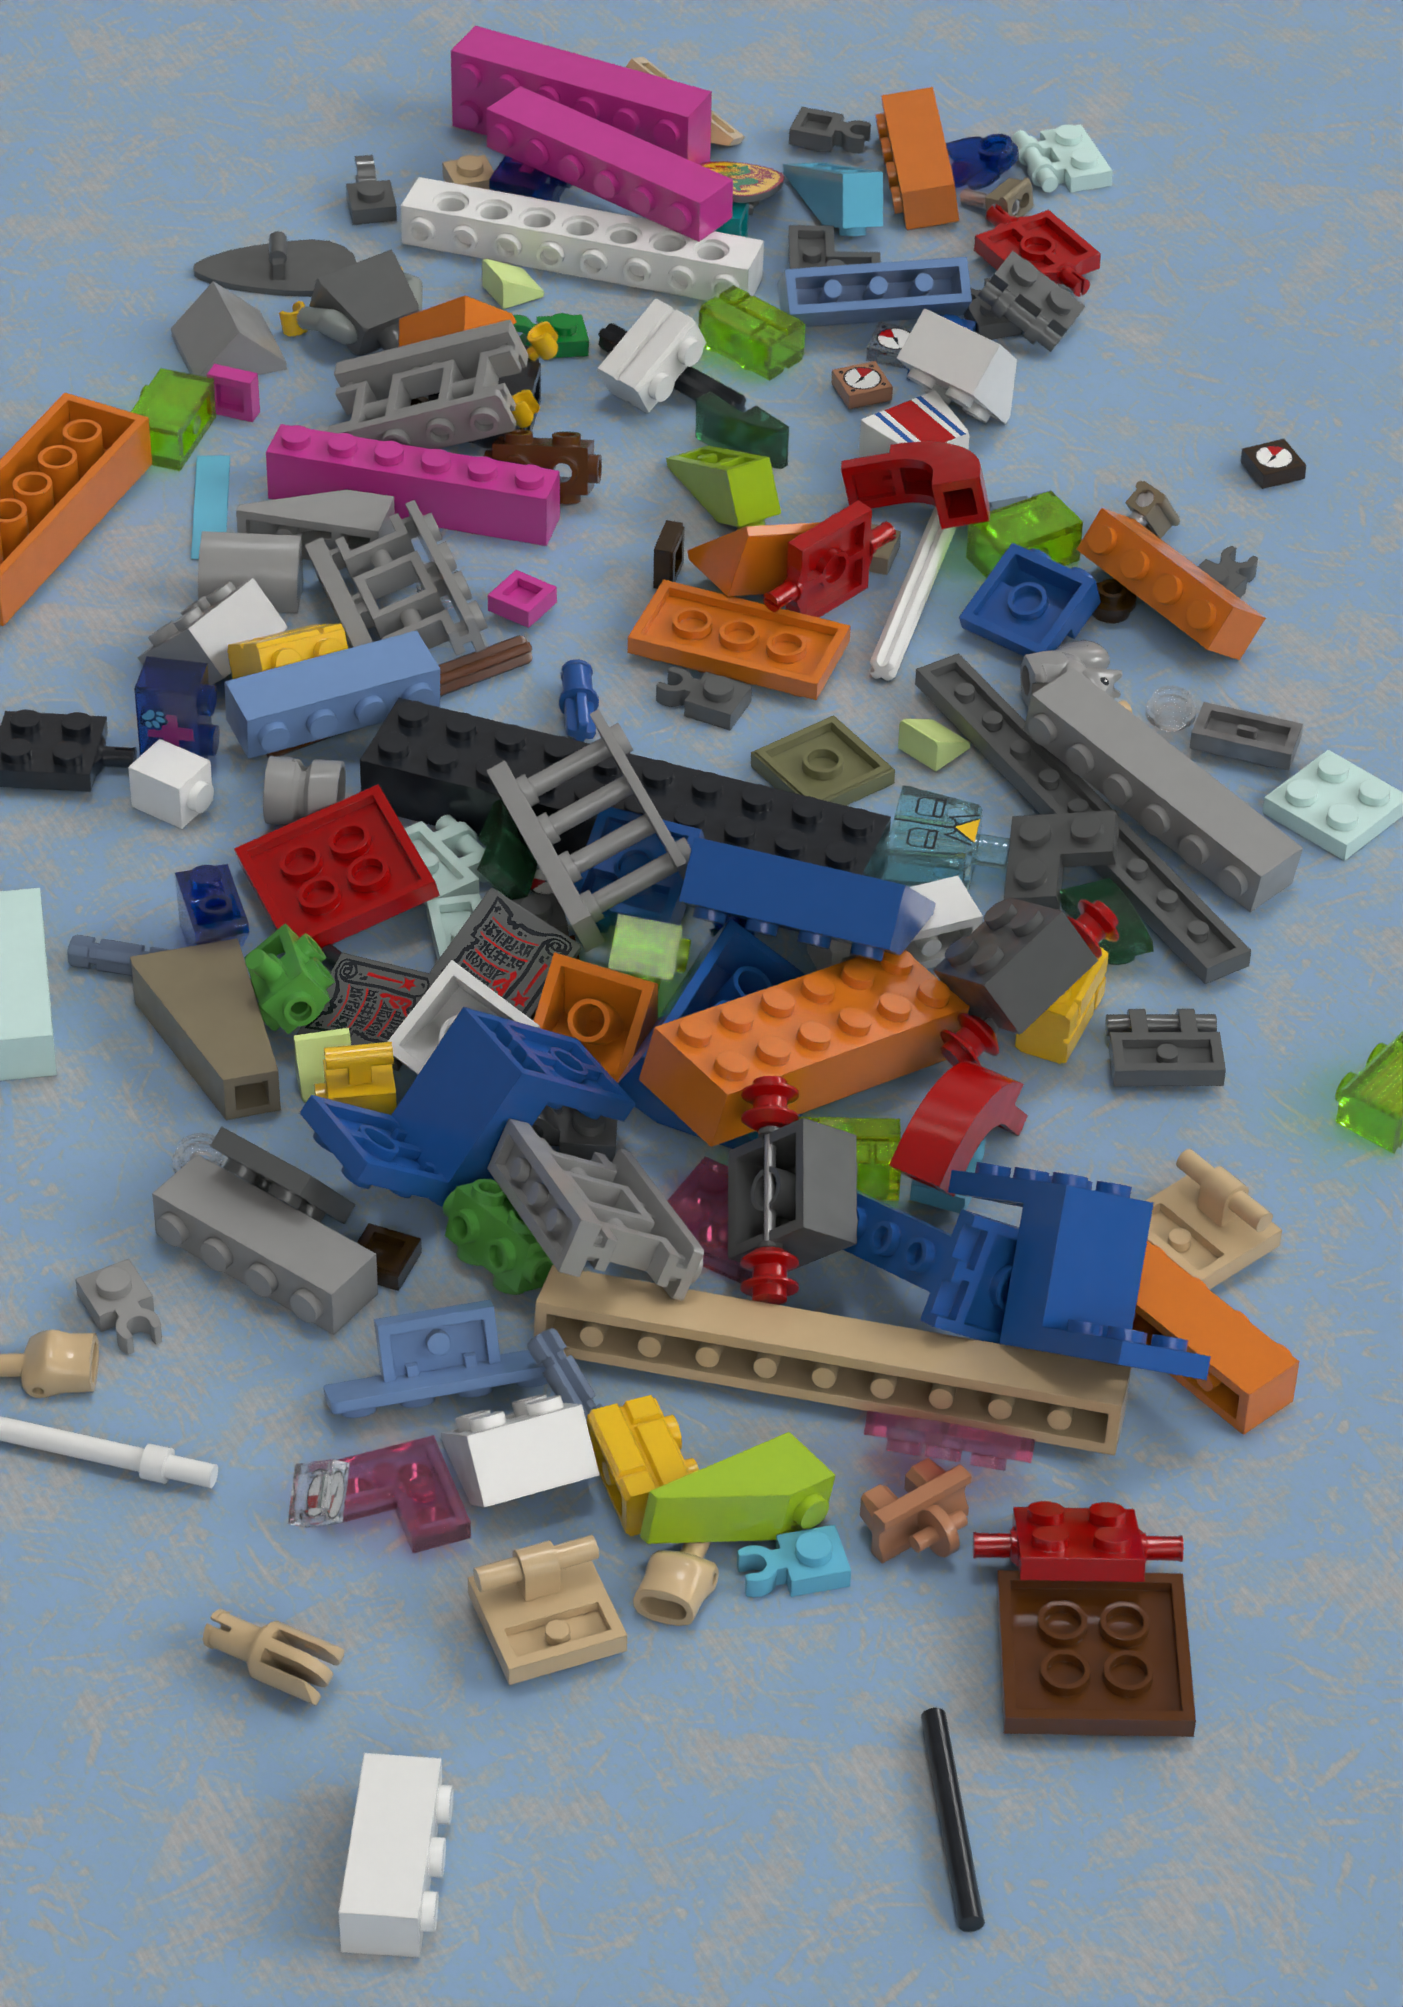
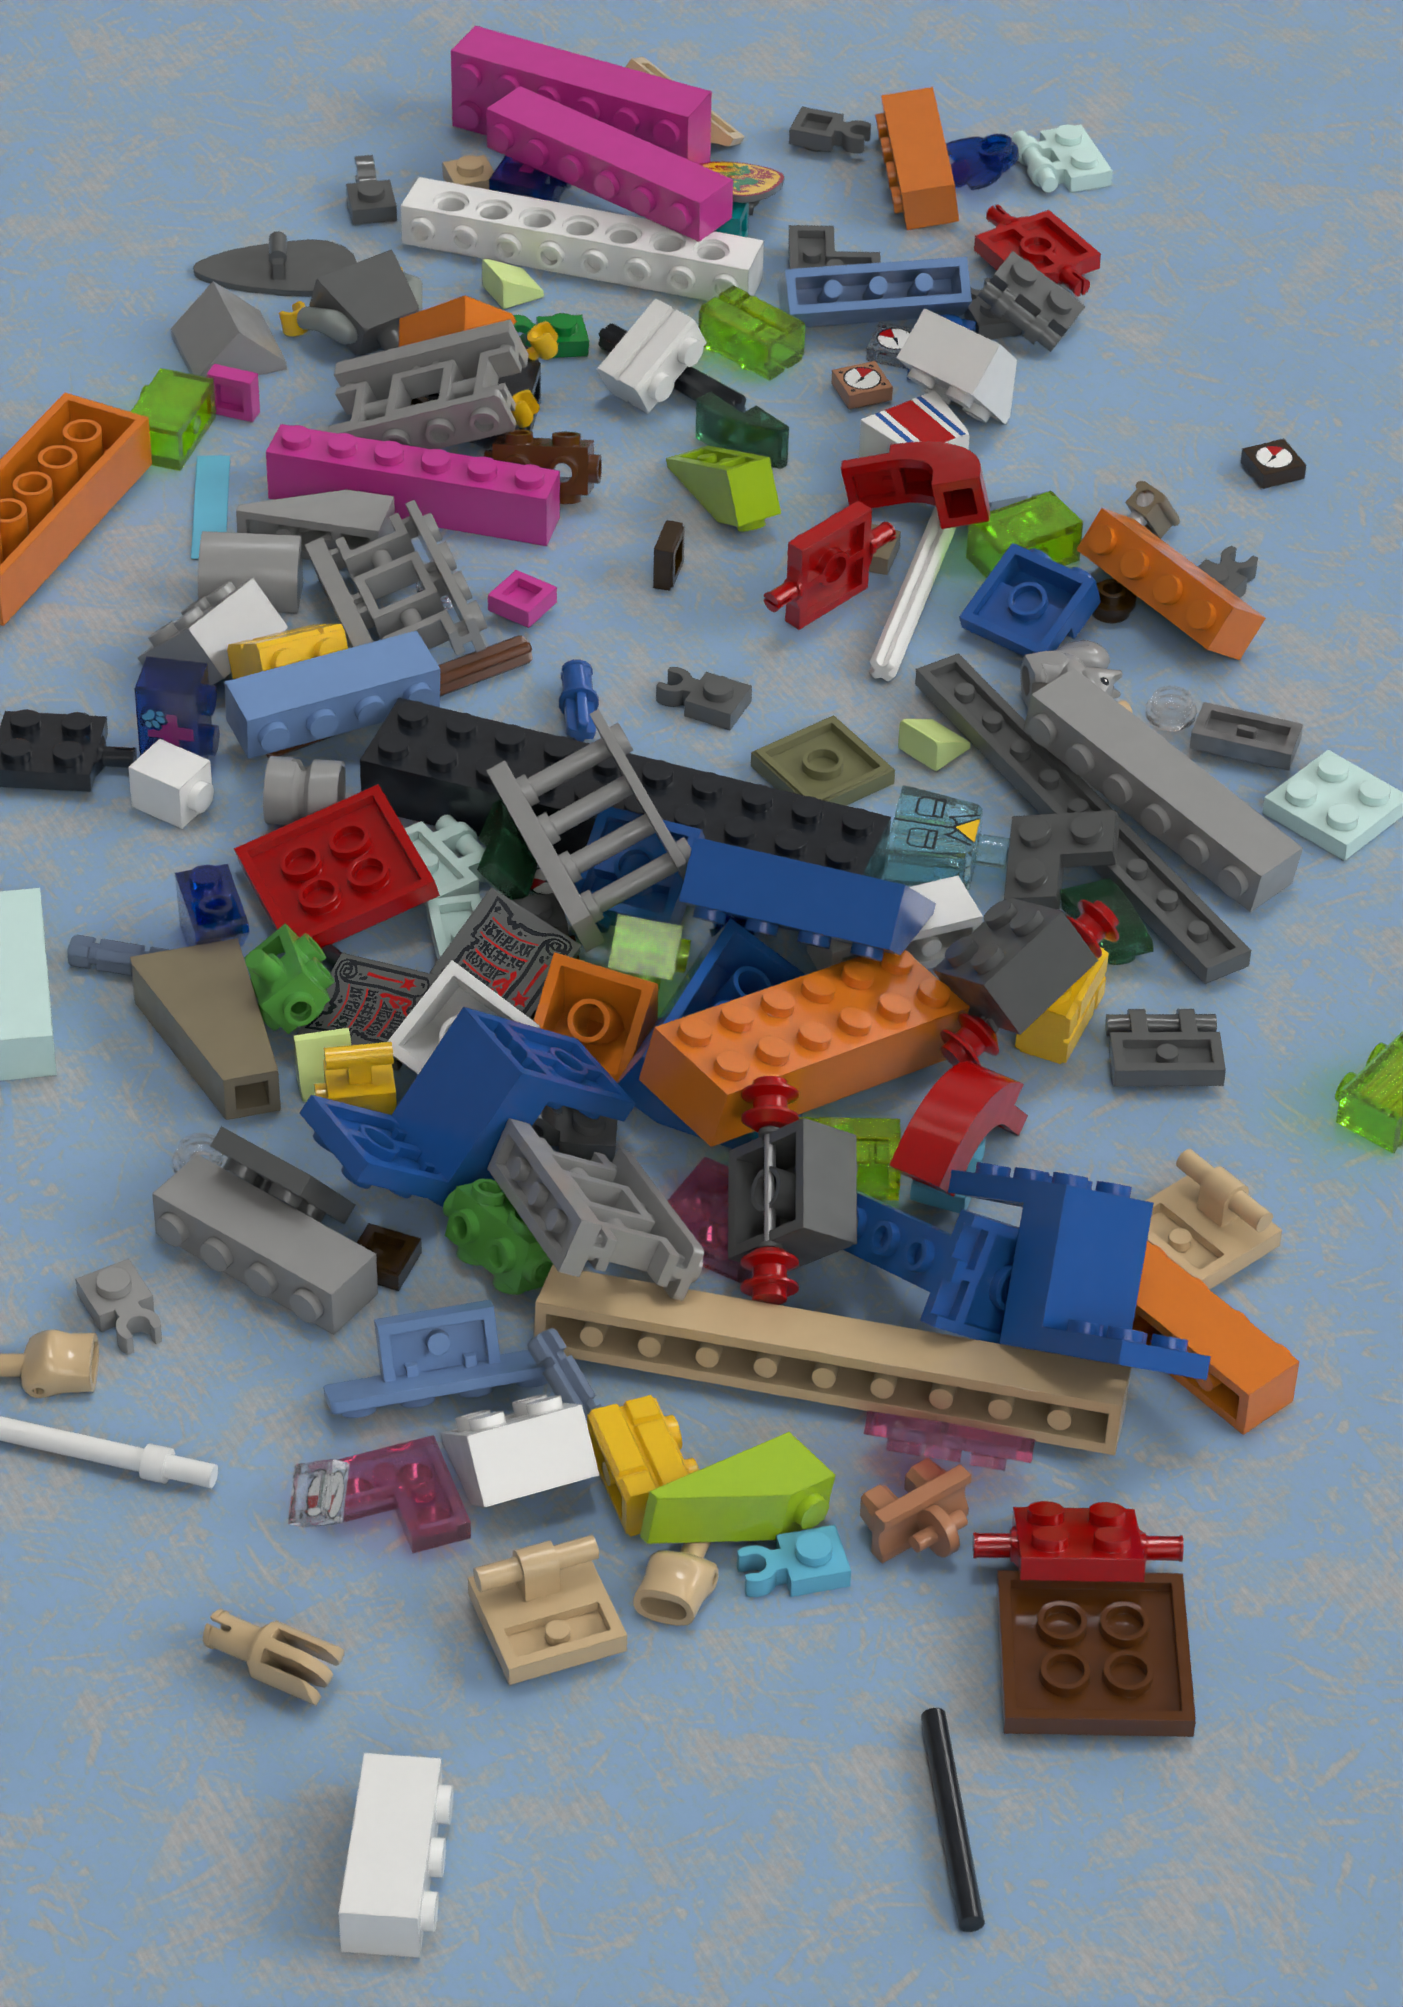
orange plate [627,579,851,700] -> none
orange slope [687,522,821,597] -> none
medium azure slope [783,162,883,236] -> none
dark tan piece [960,177,1034,217] -> none

